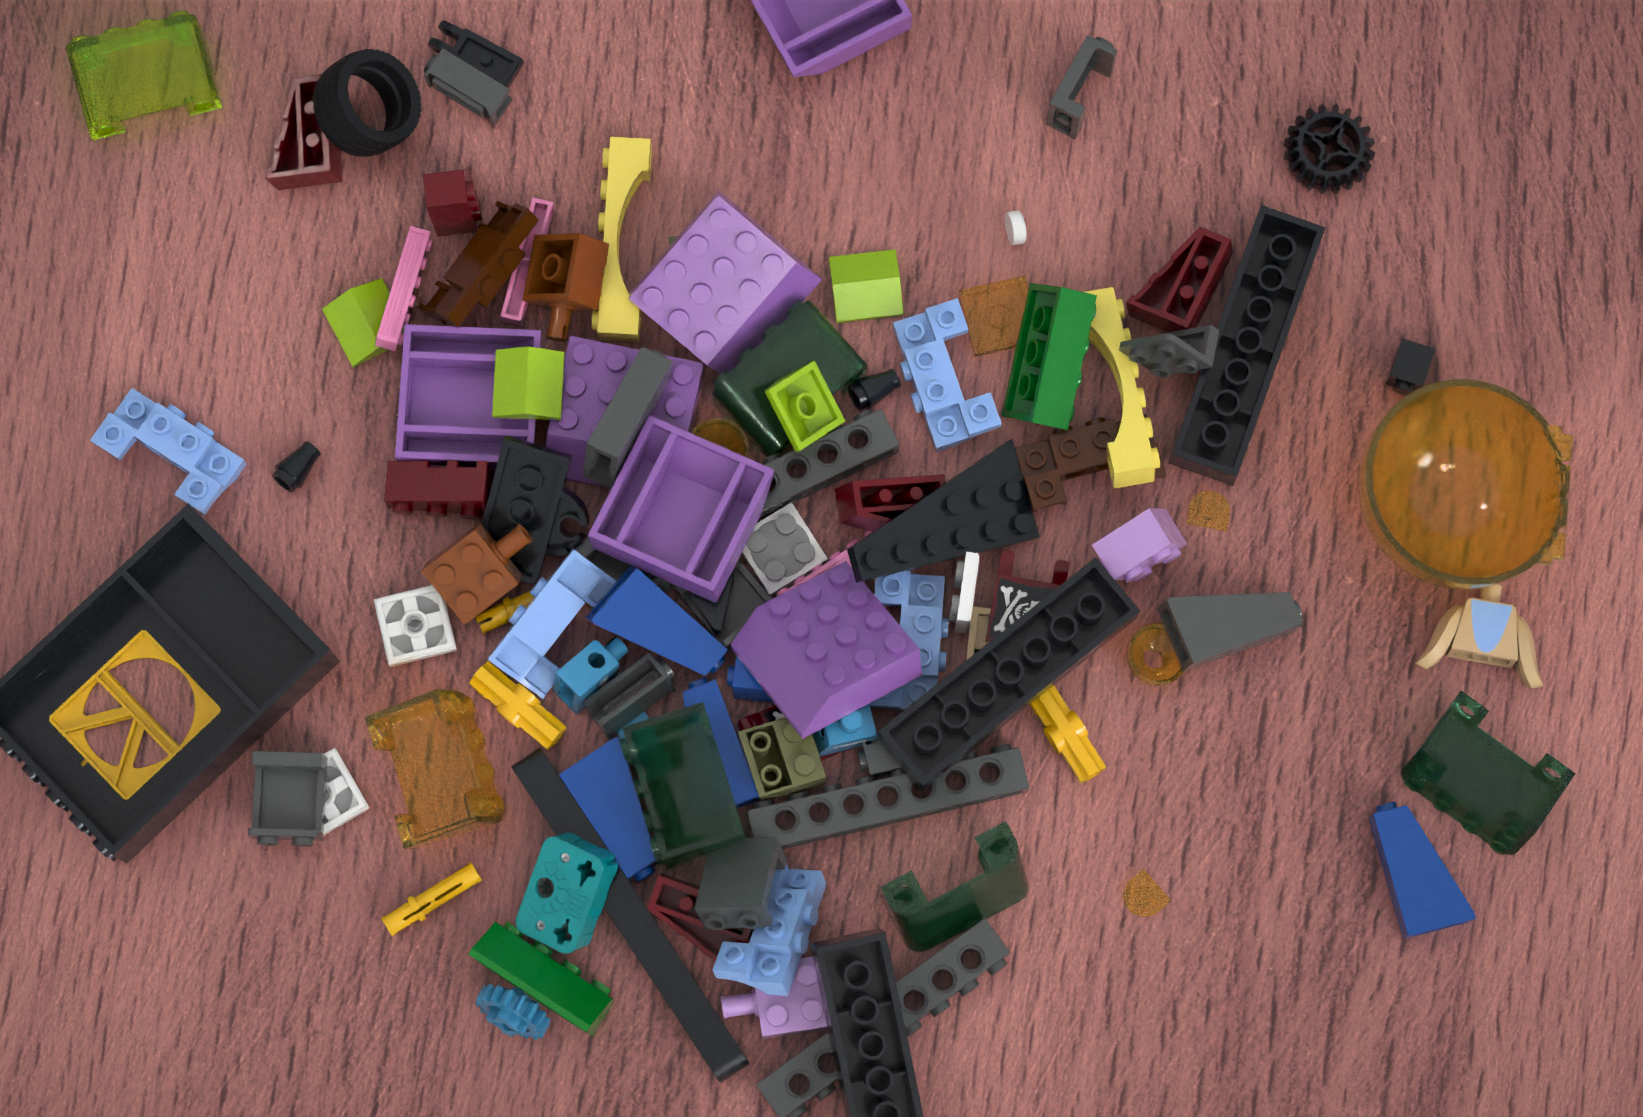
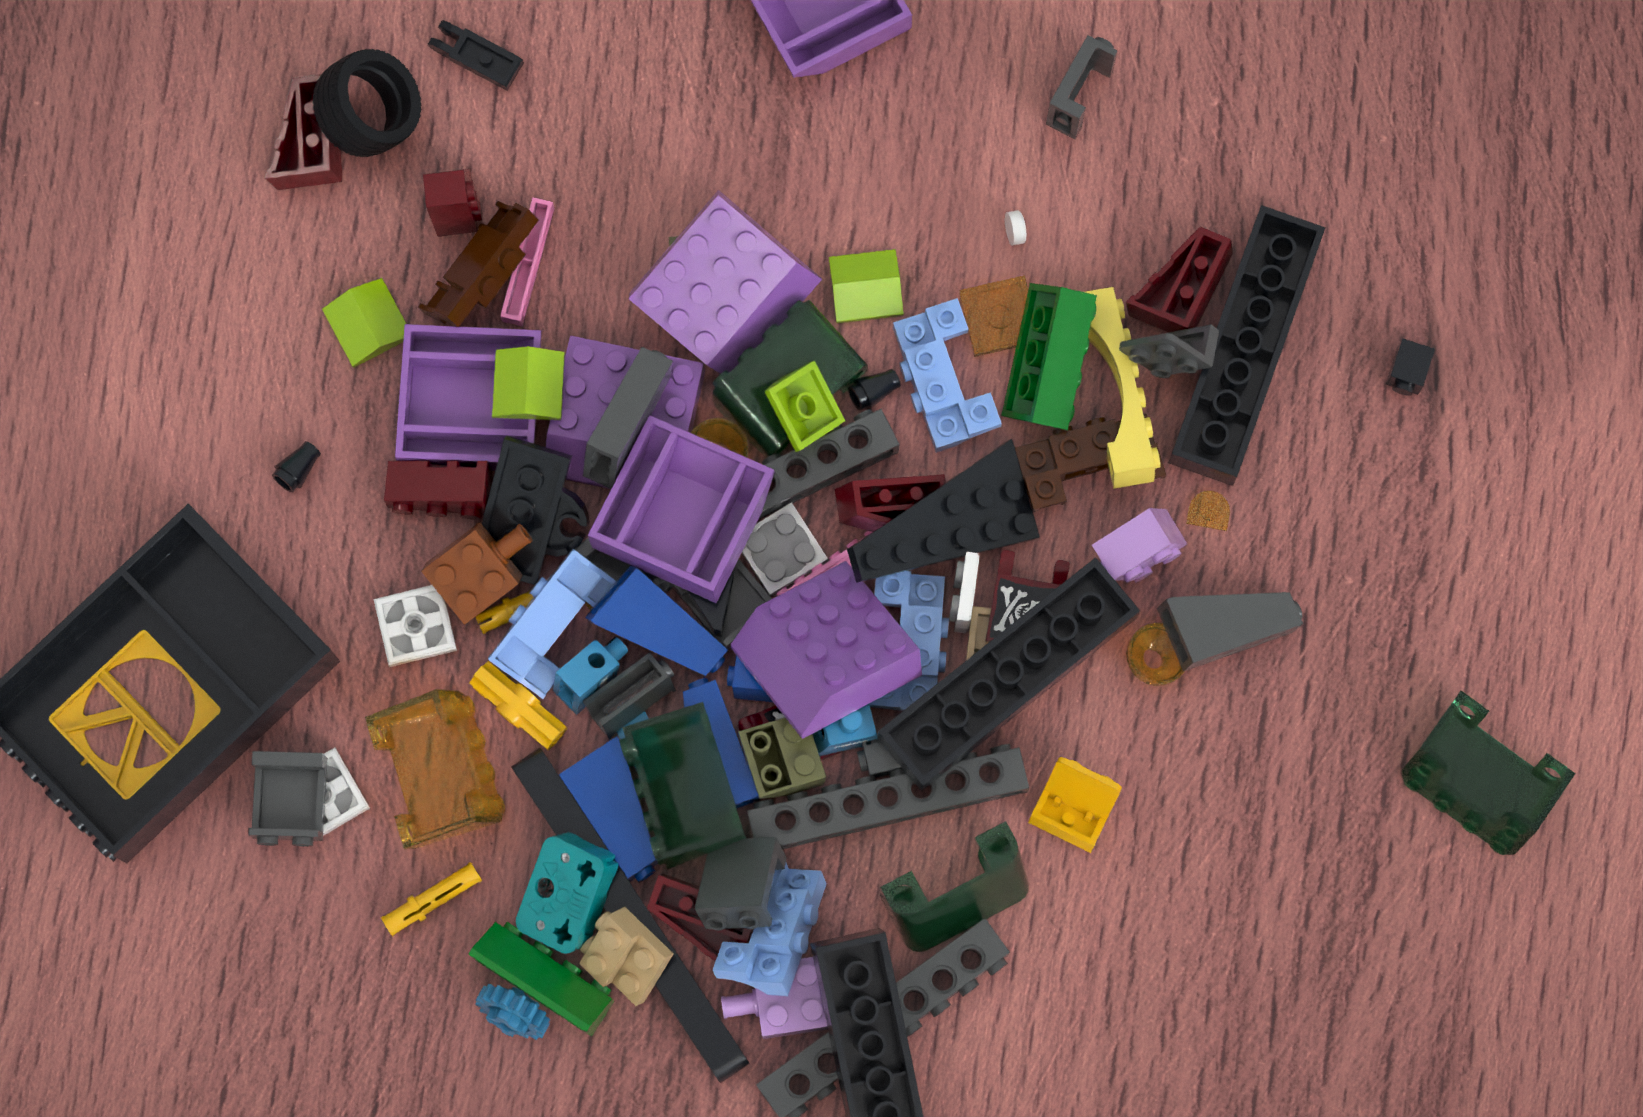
clear neon green windscreen [65,11,223,140] -> none
light blue bracket [90,388,247,515] -> none
bright pink piece [375,226,433,351] -> none
dark grey window [424,48,513,127] -> none
dark orange brick [522,233,609,342] -> none
light yellow arch [592,137,652,343] -> none
yellow piece [1030,685,1106,784] -> none
clear yellow piece [1123,869,1171,917] -> none
black gear [1283,104,1375,194] -> none
clear yellow windscreen [1358,379,1573,590] -> none
blue slope [1368,802,1476,939] -> none
tan torso [1415,583,1544,689] -> none
none -> tan plate [579,907,674,1006]
none -> yellow bracket [1028,757,1122,853]

